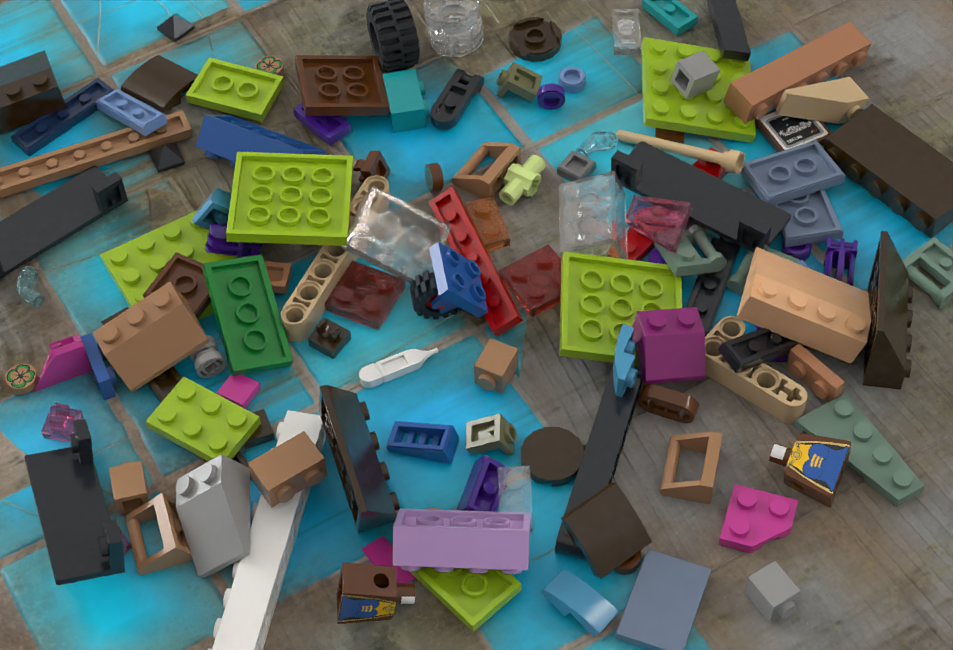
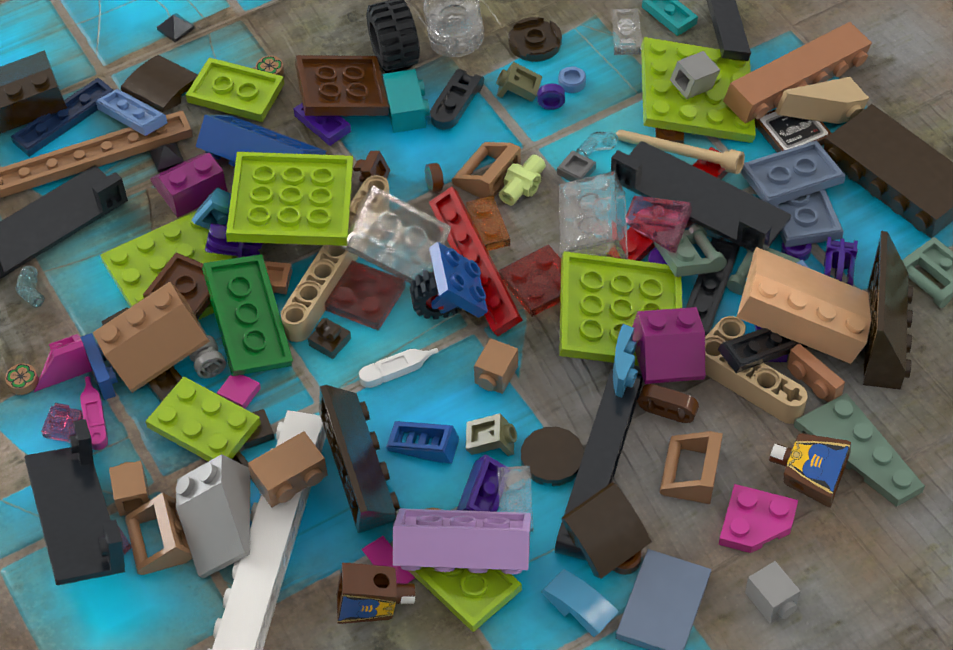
none -> dark pink piece [80,376,108,450]
none -> magenta slope [150,153,228,218]

